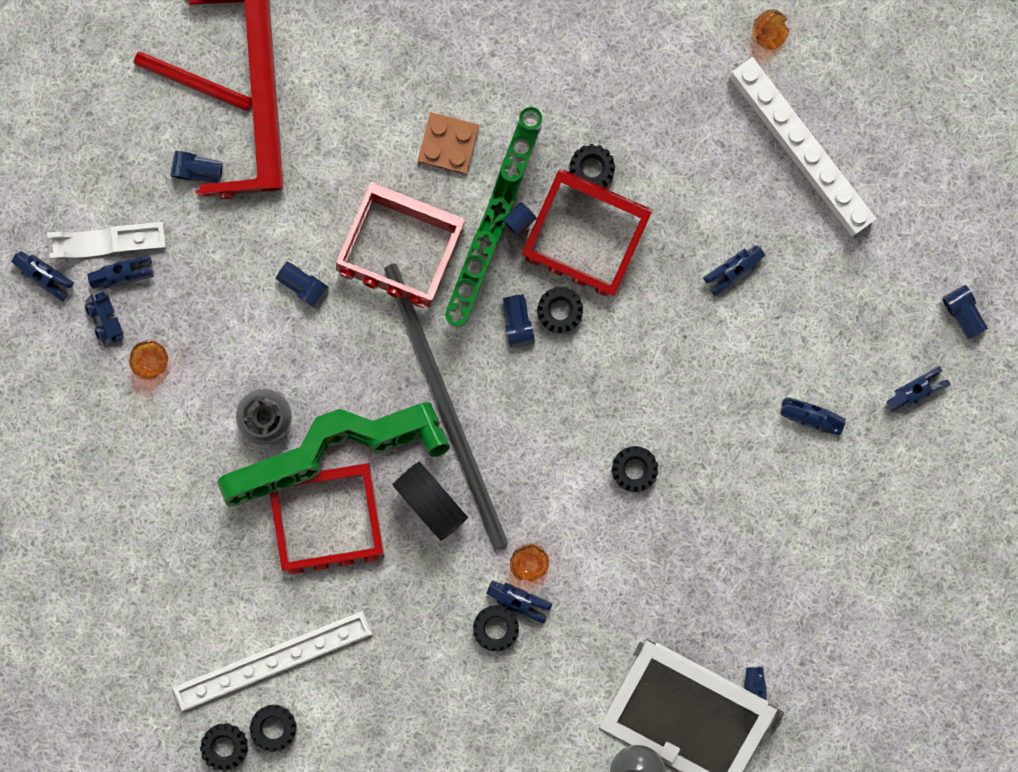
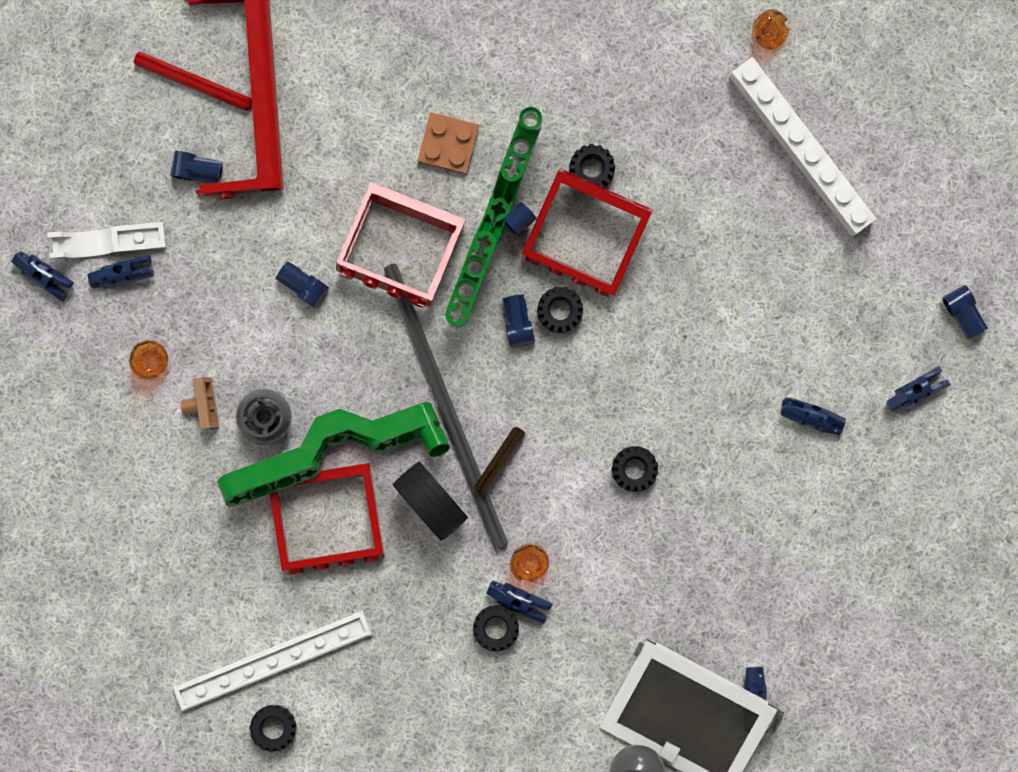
dark blue hinge [84,292,124,347] -> none
black tyre [200,723,248,771] -> none
dark blue hinge [703,245,766,296] -> none
none -> medium nougat tile [181,377,219,429]
none -> dark brown axle [475,427,525,494]

